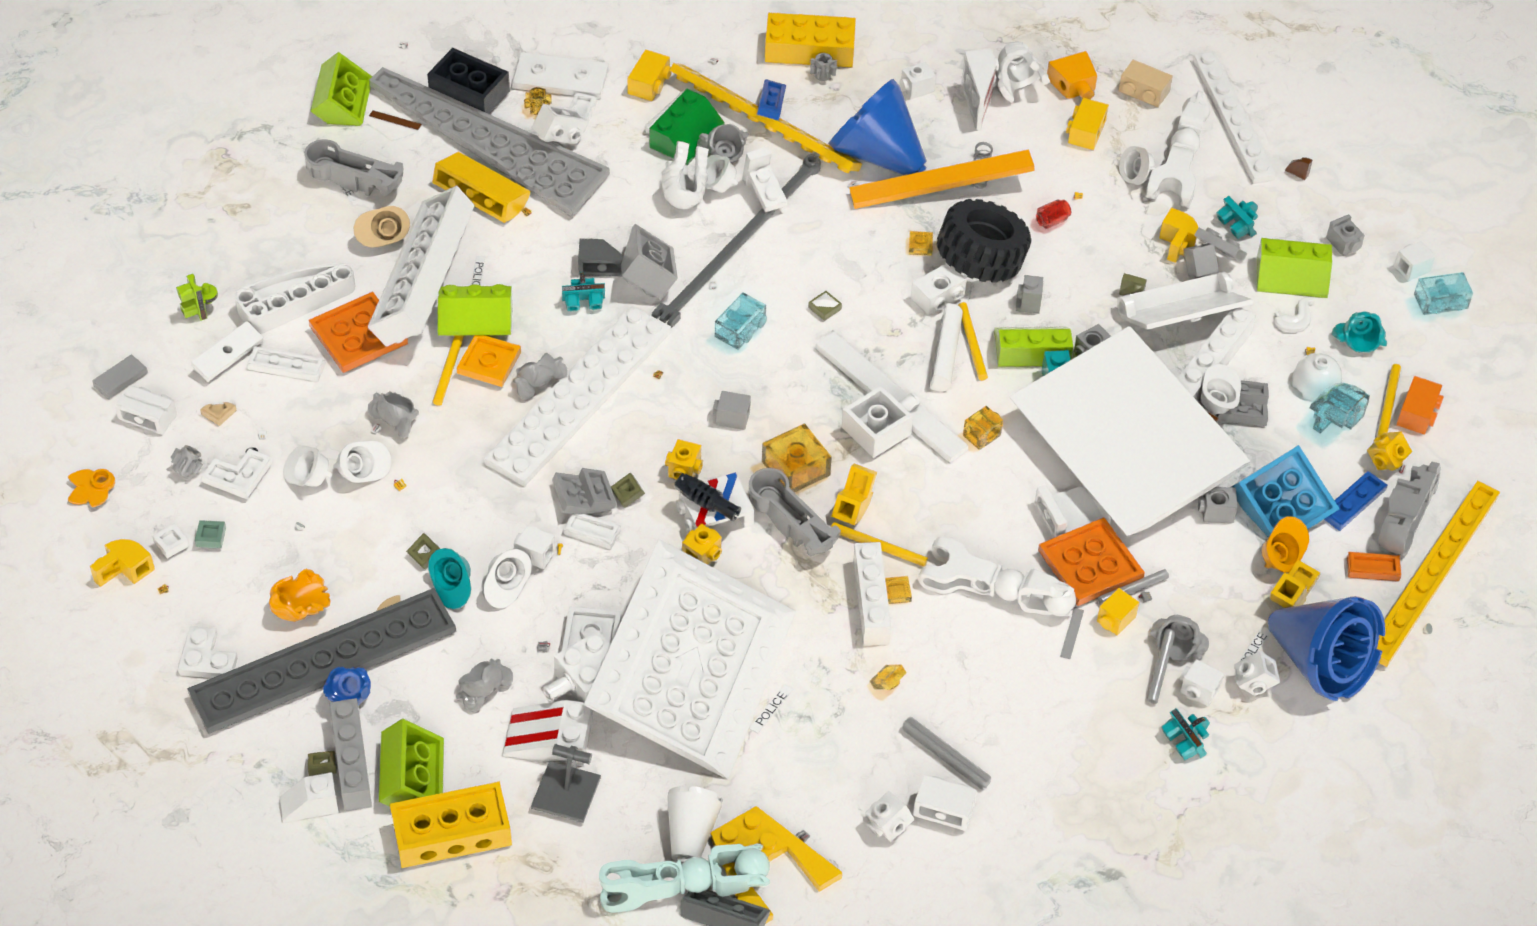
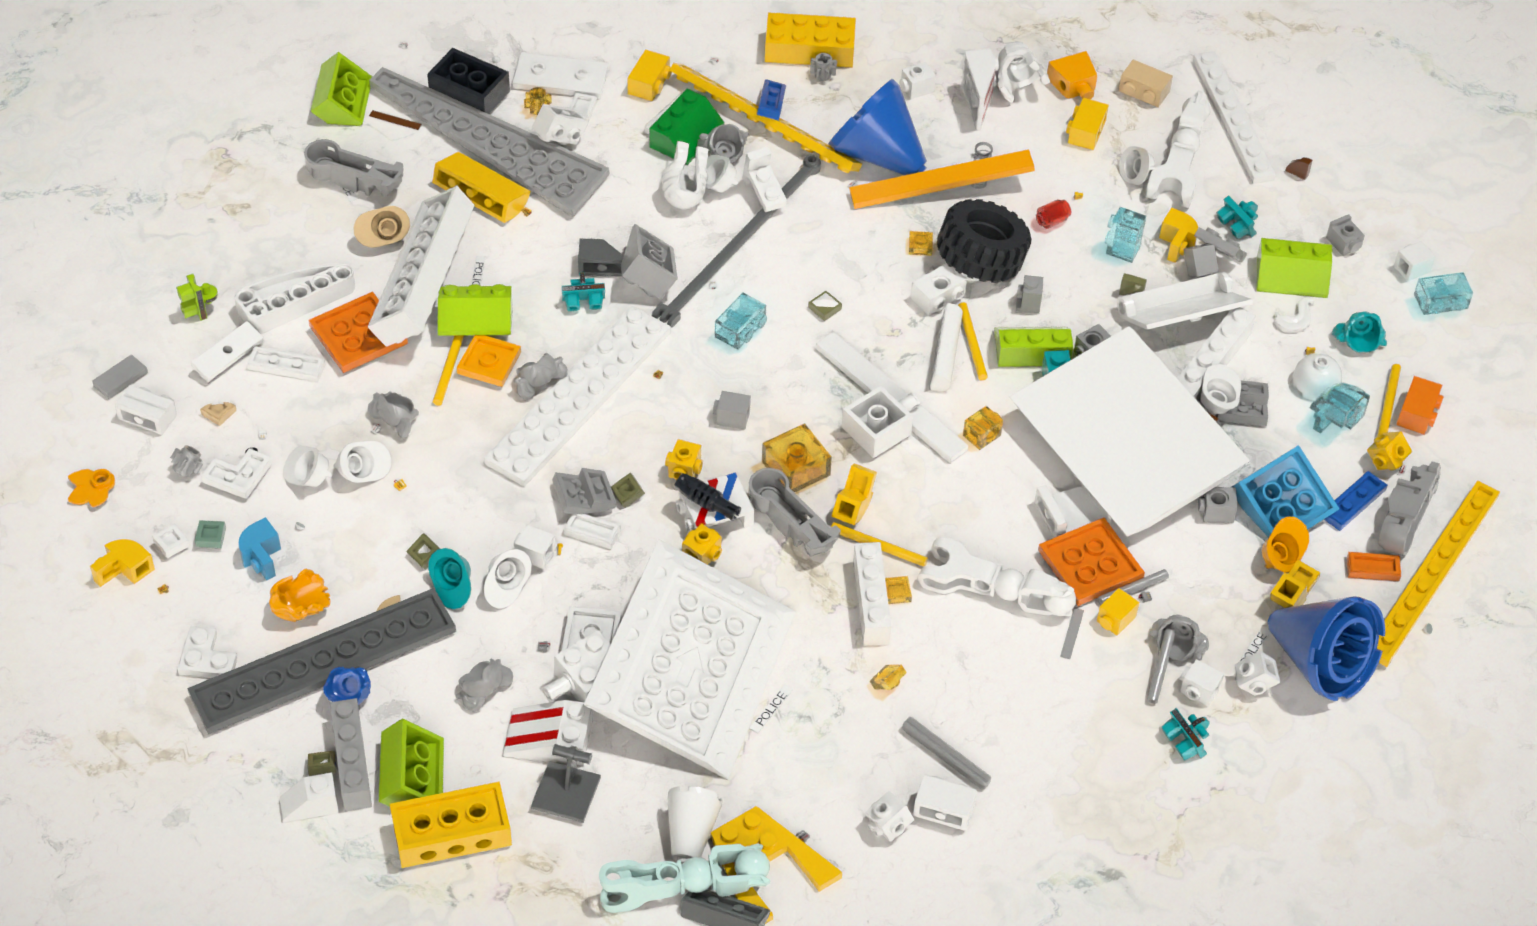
none -> dark azure brick [238,517,281,580]
none -> clear light blue brick [1104,207,1146,263]

